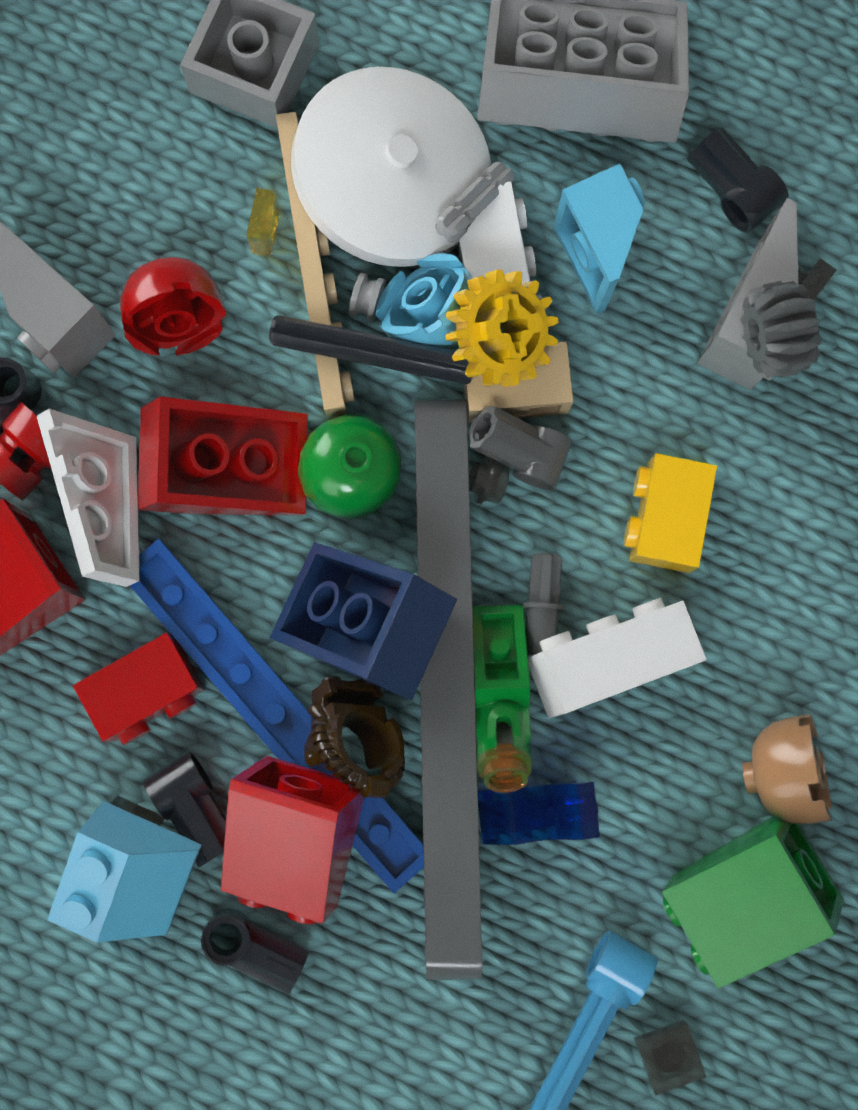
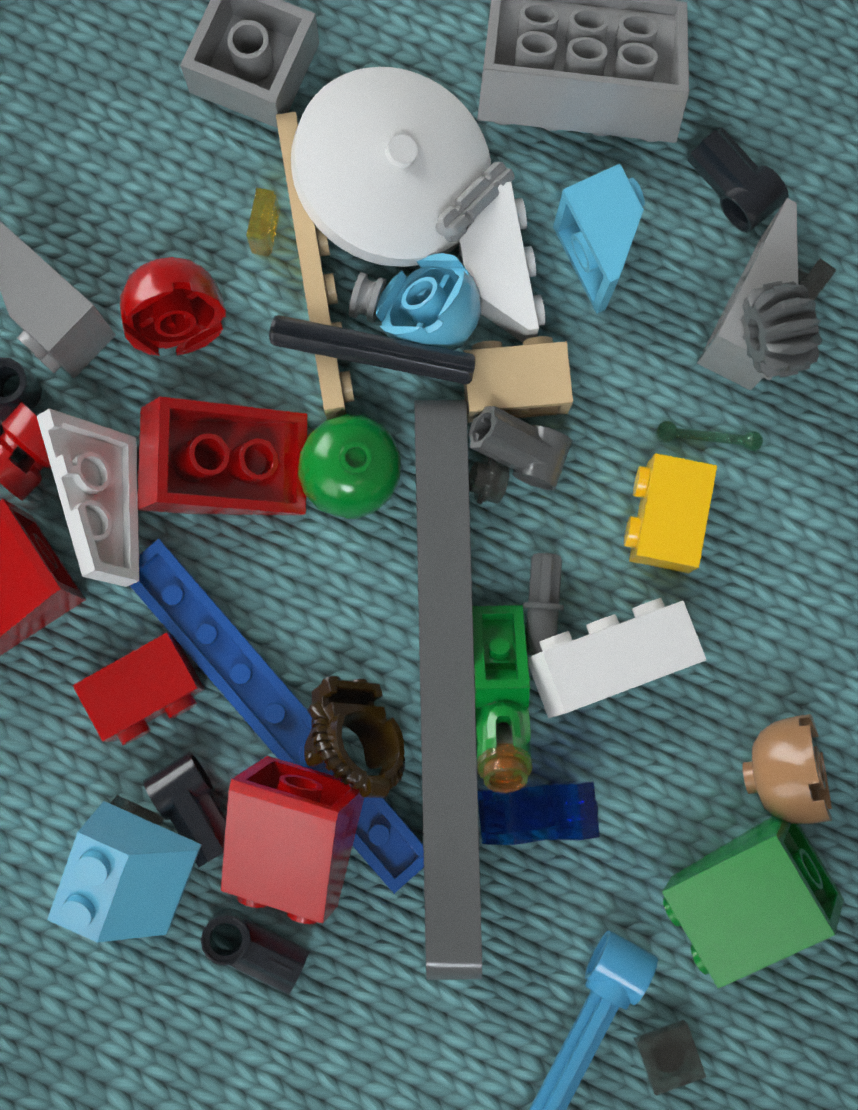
dark blue brick [269,542,458,701] -> none
yellow gear [445,269,559,387] -> none
none -> clear green hinge [656,421,763,451]

